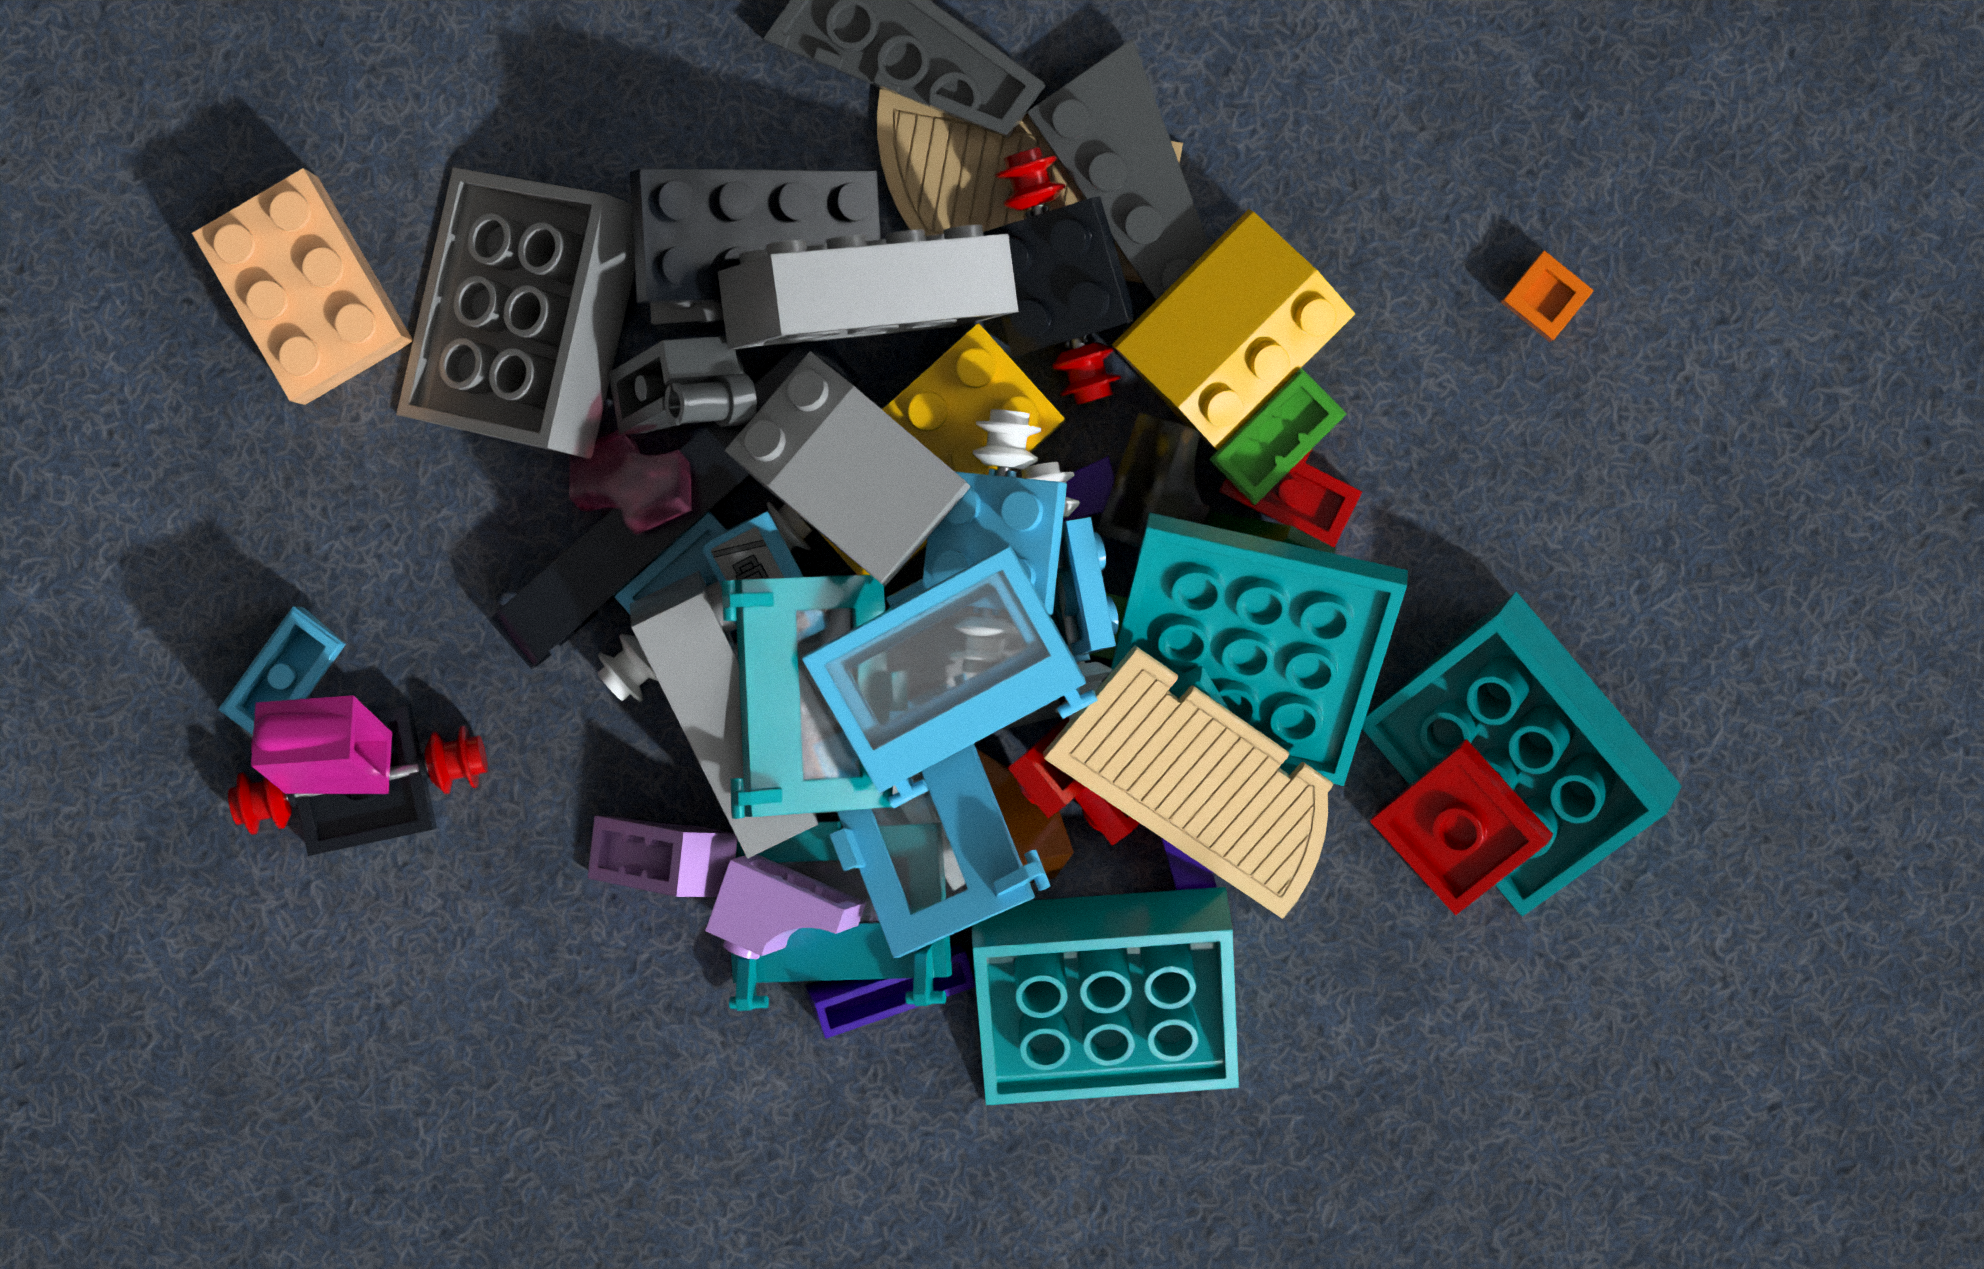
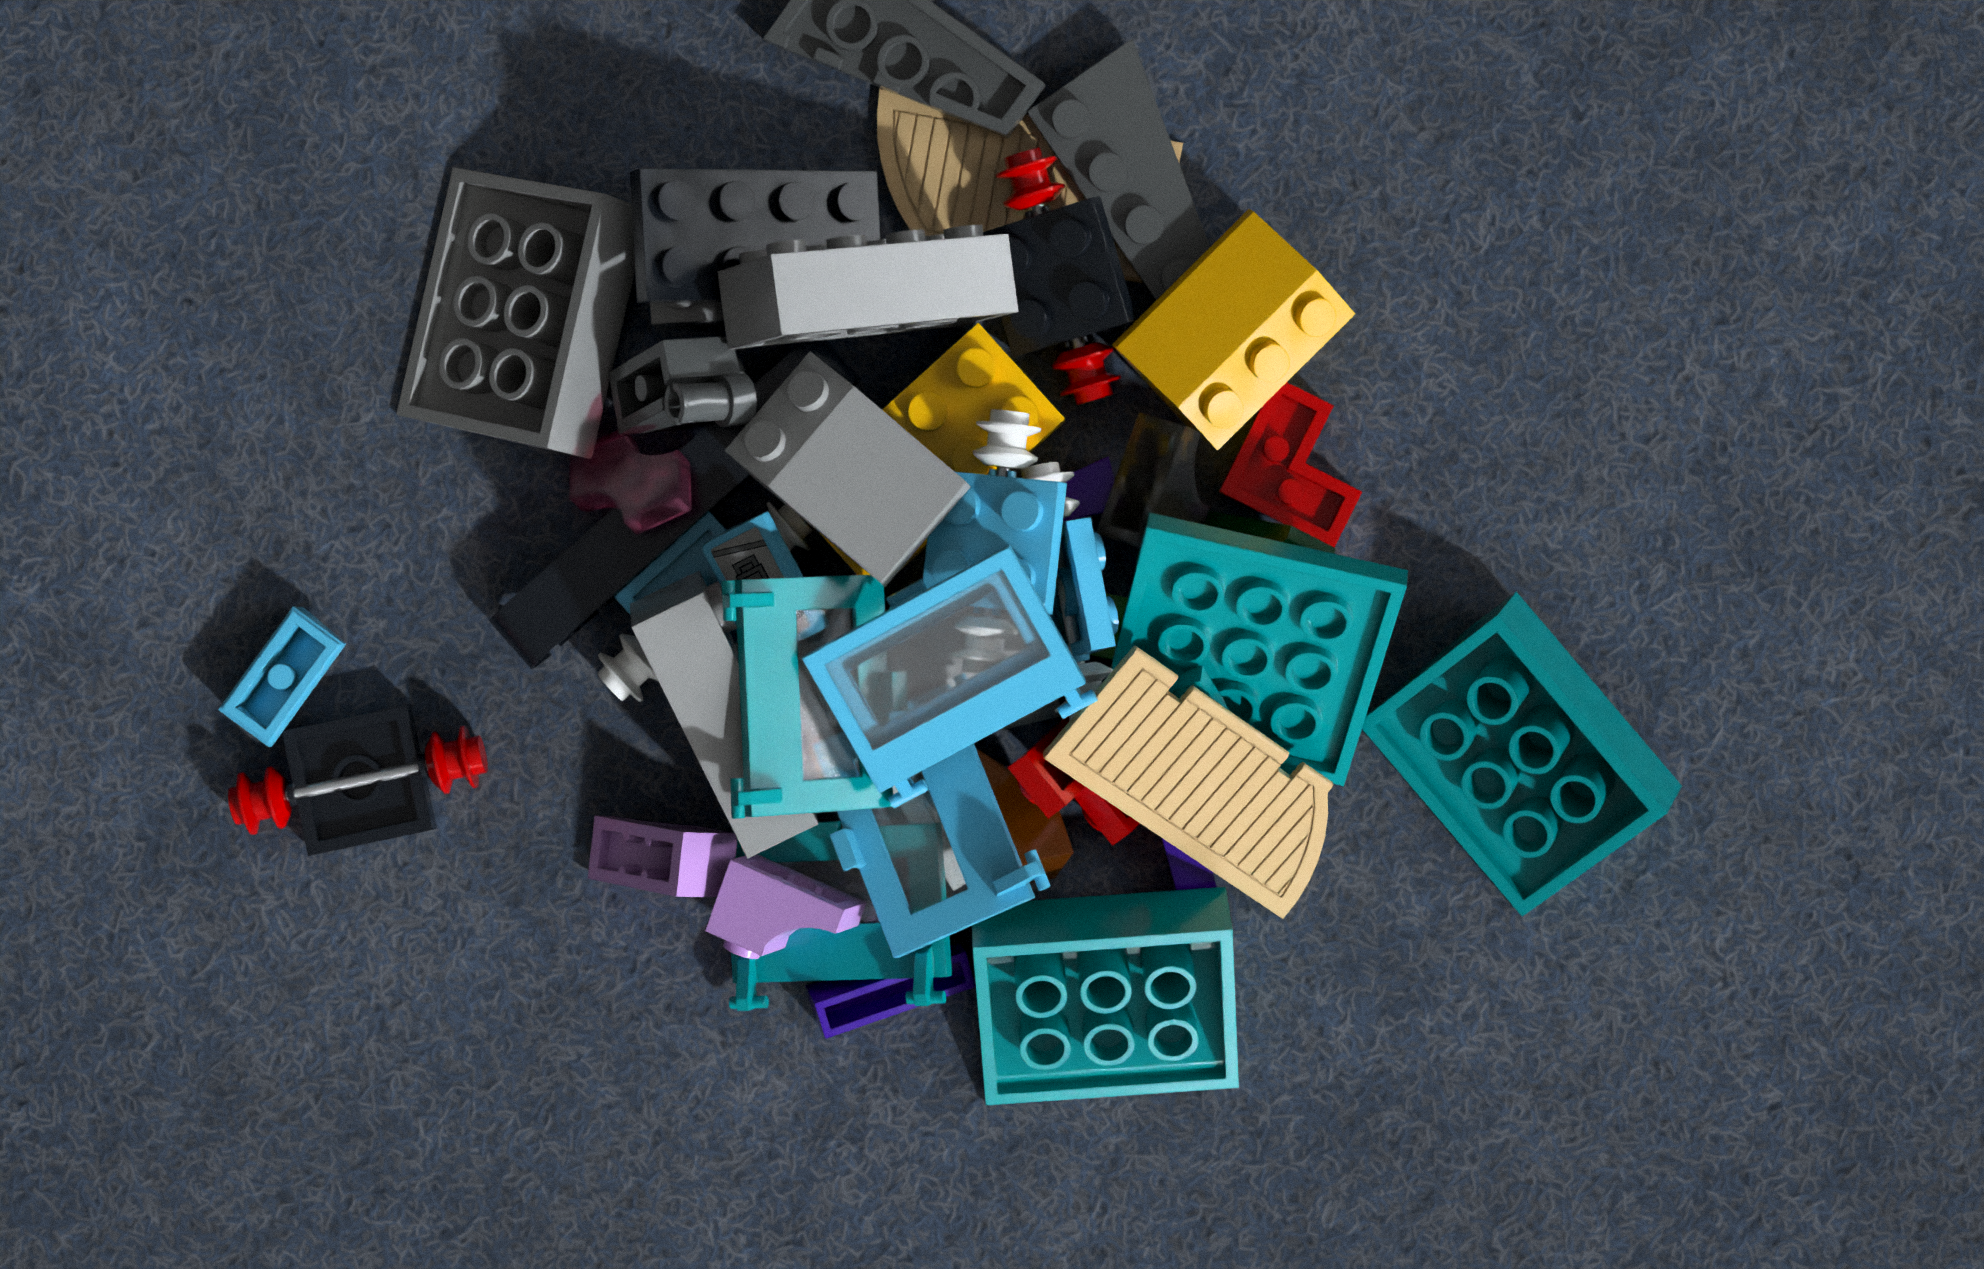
light nougat brick [192,168,413,405] -> none
dark pink torso [251,695,392,794] -> none
bright green plate [1209,368,1347,506] -> none
red plate [1370,739,1553,916] -> none
orange plate [1501,250,1594,342] -> none

